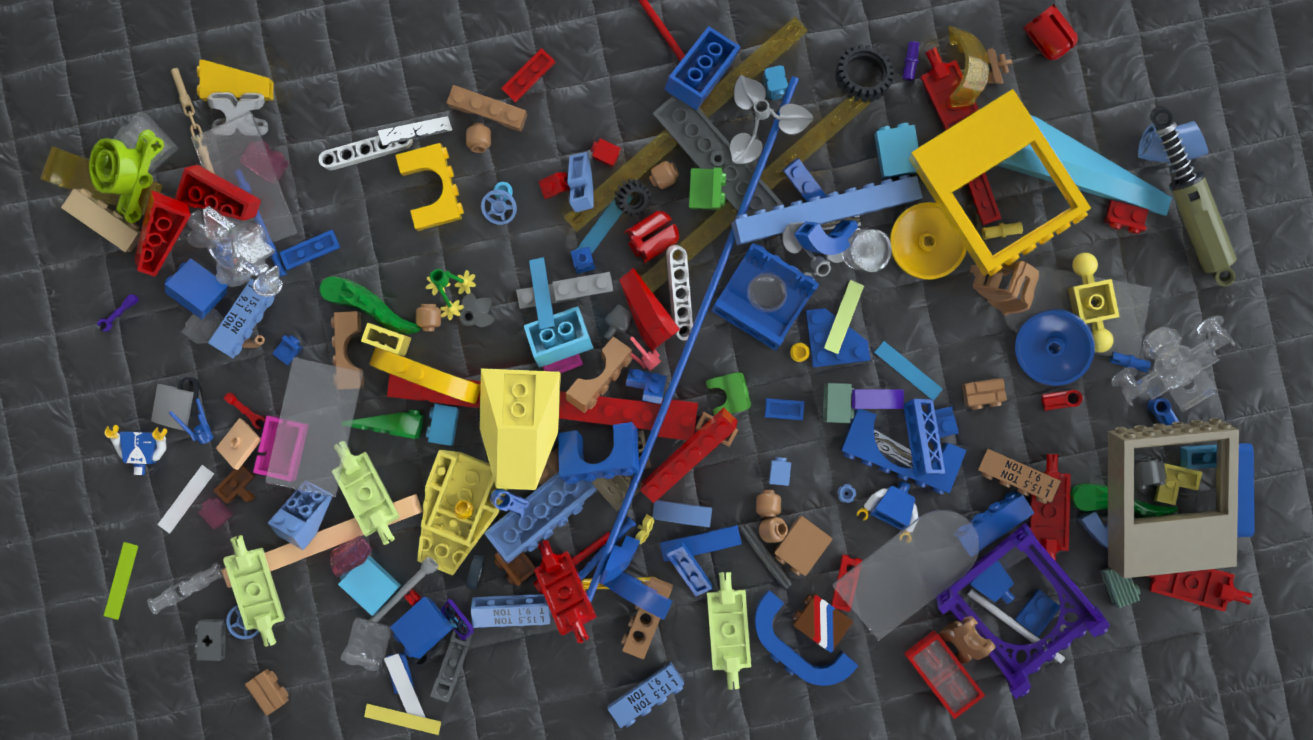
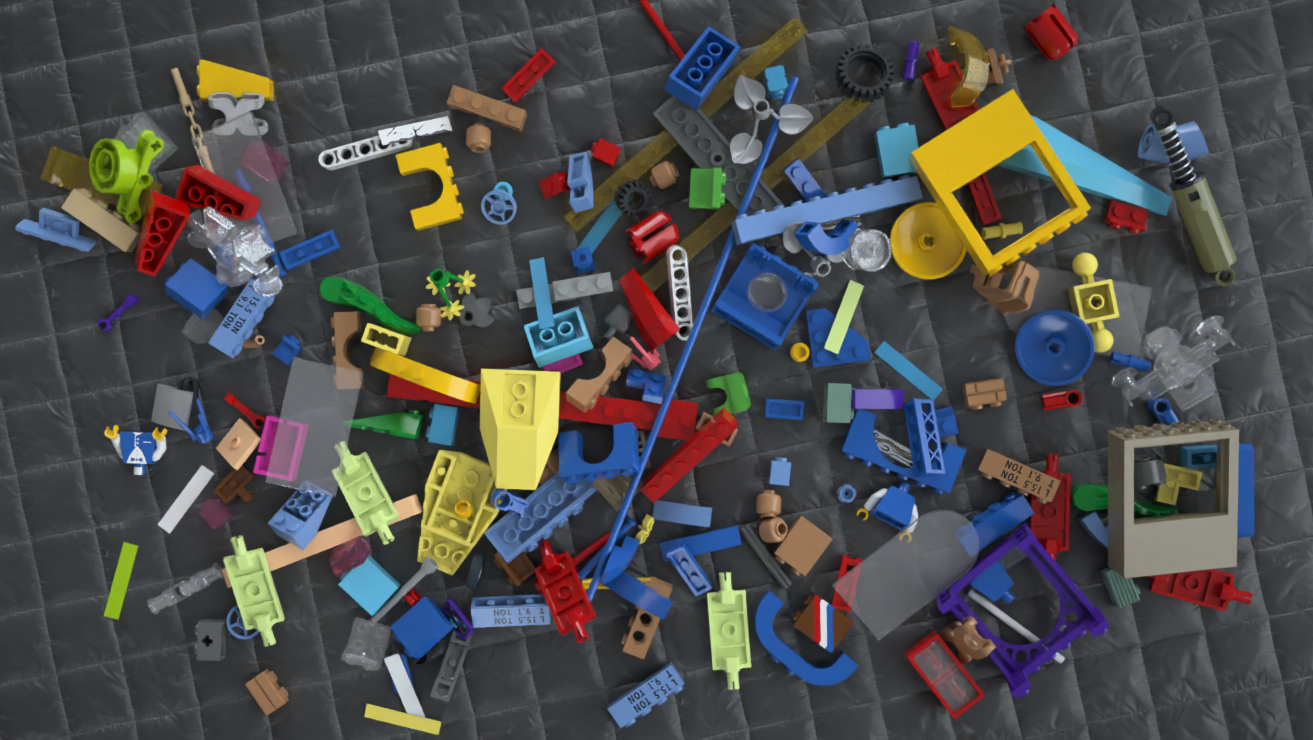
blue plate [1014,589,1060,637] -> none
none -> medium blue bracket [15,208,96,252]

